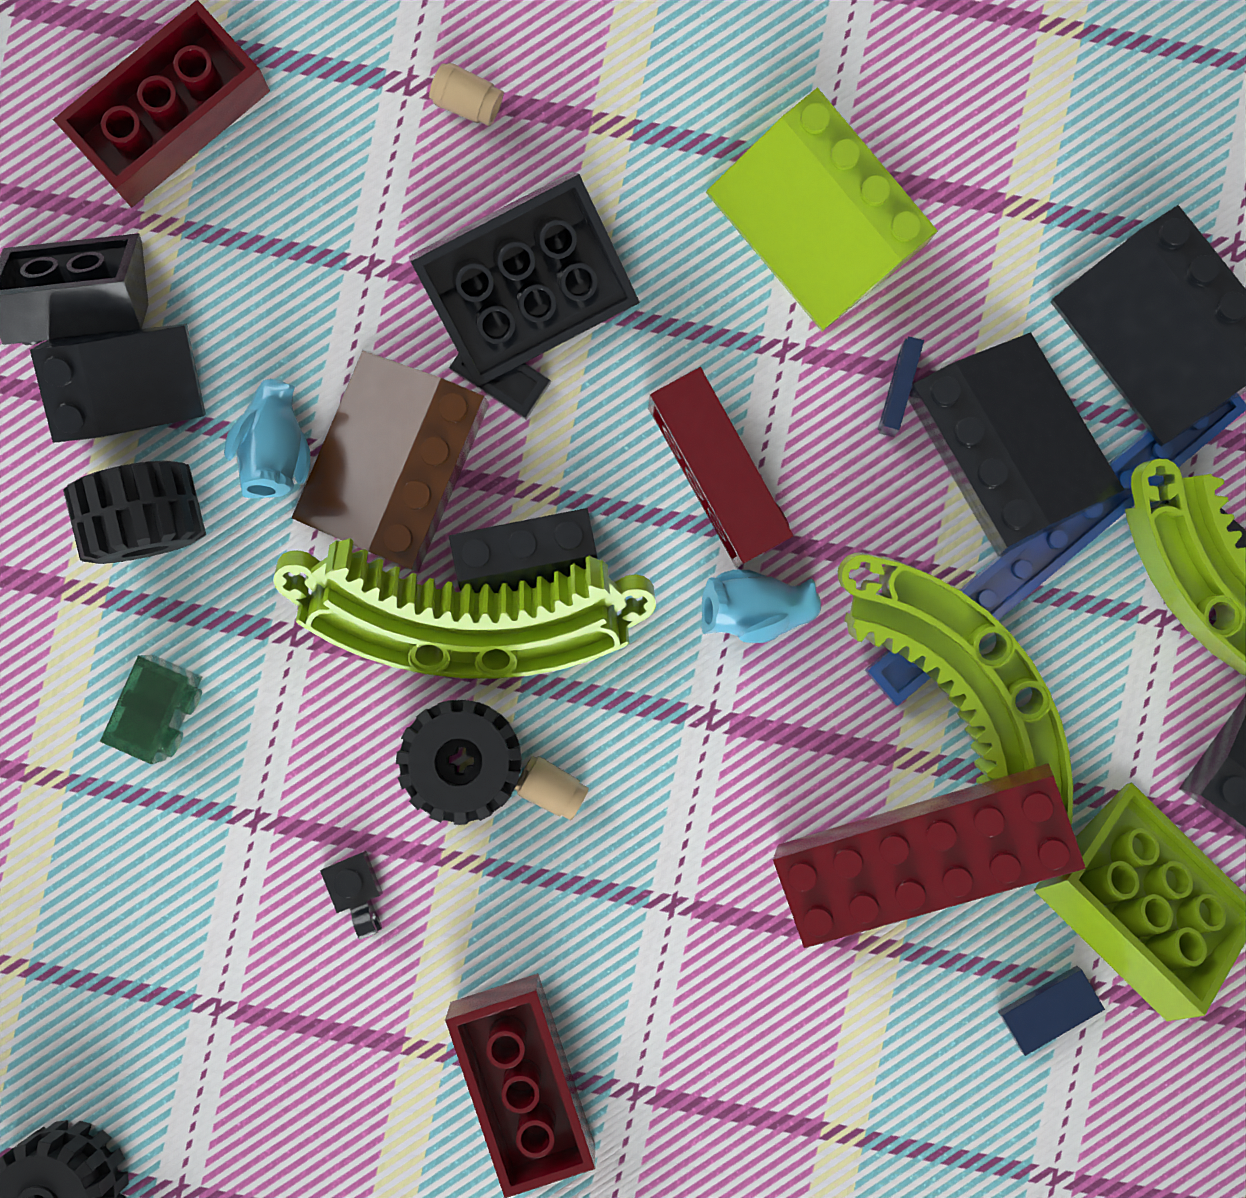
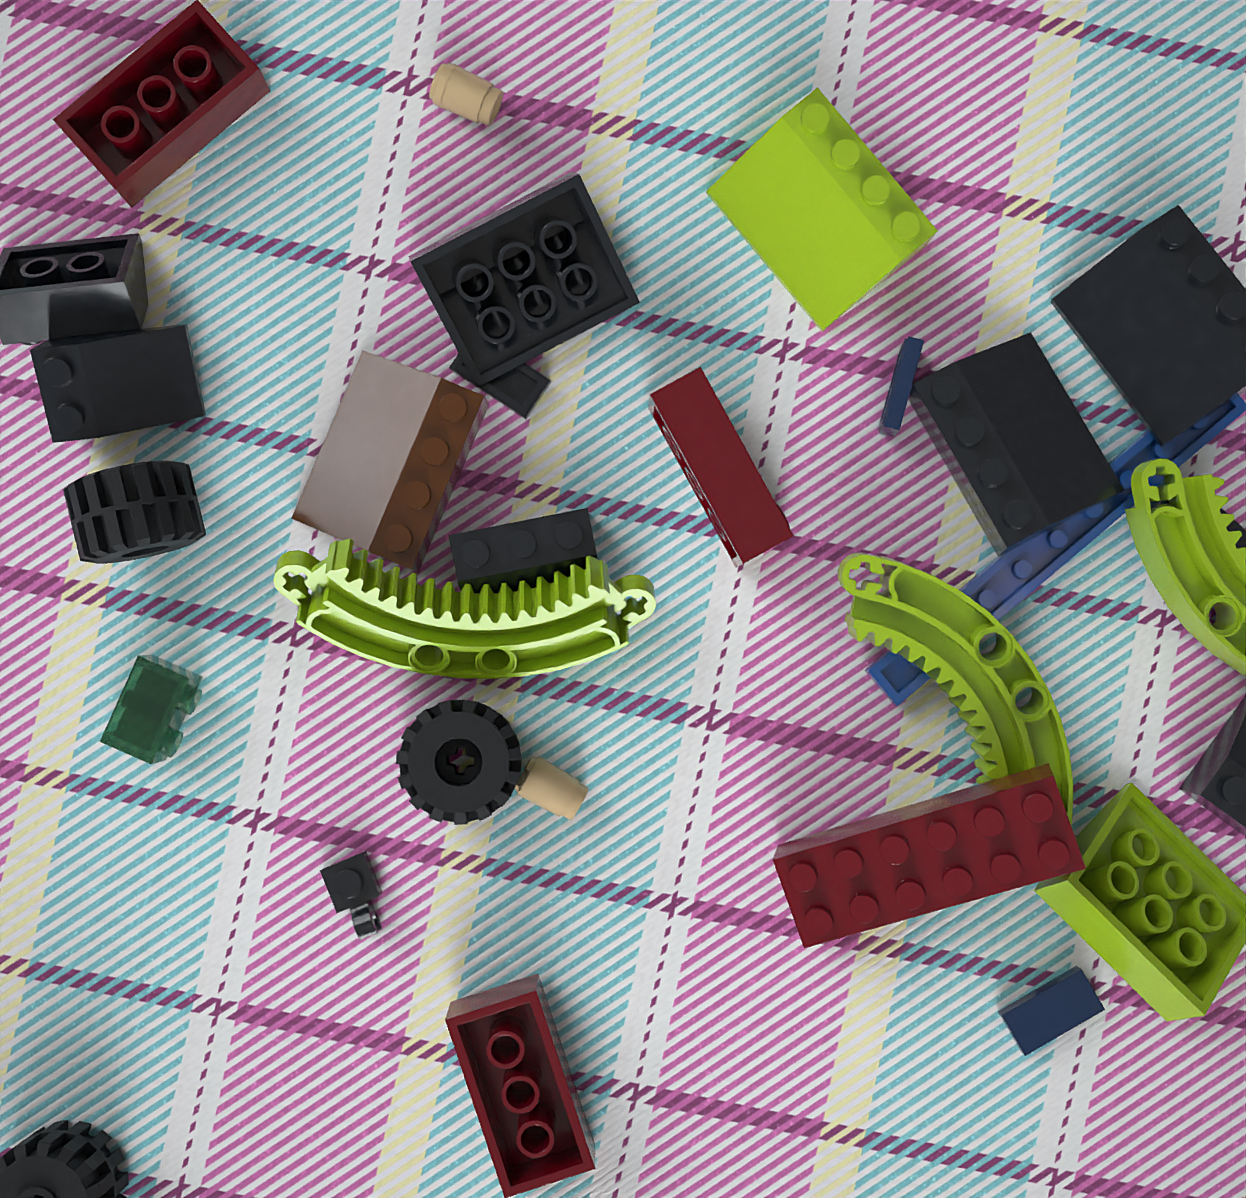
medium azure animal [224,379,310,498] -> none
medium azure animal [701,570,821,643] -> none

